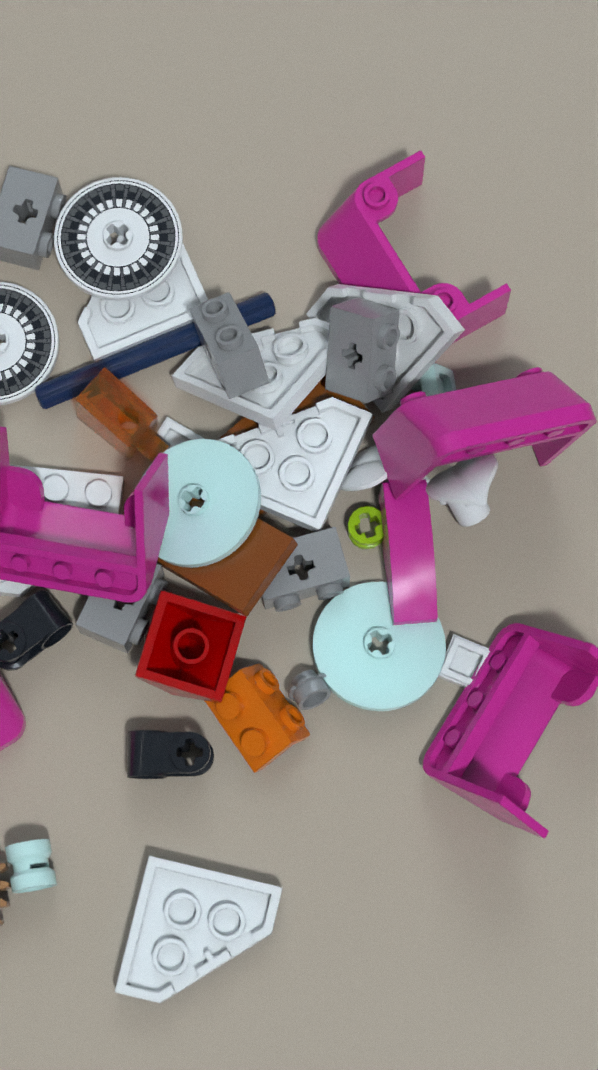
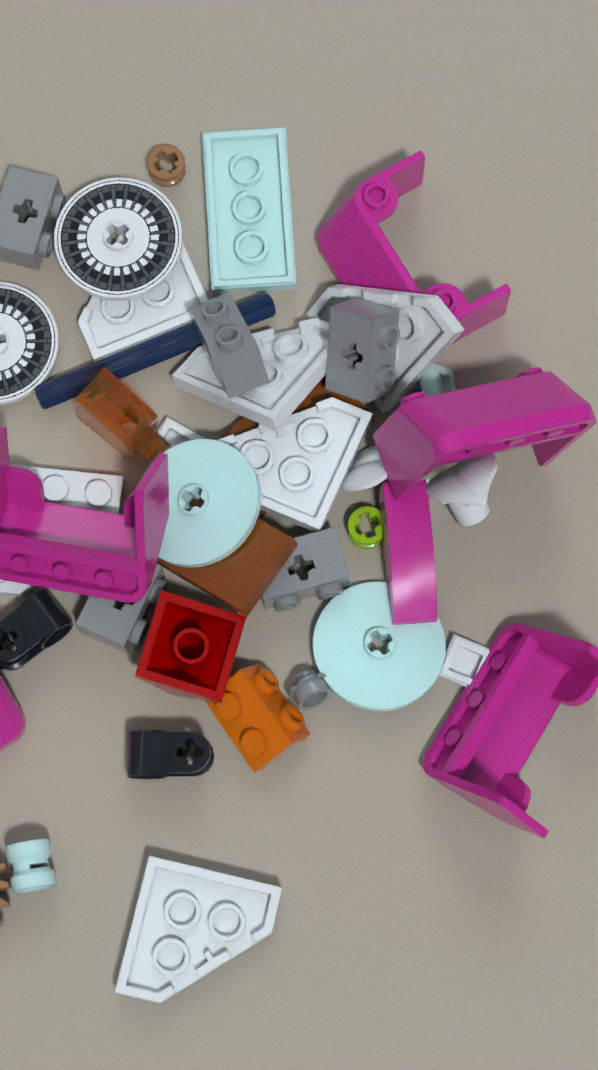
none -> medium nougat bush [147,144,186,187]
none -> light aqua tile [202,127,297,295]

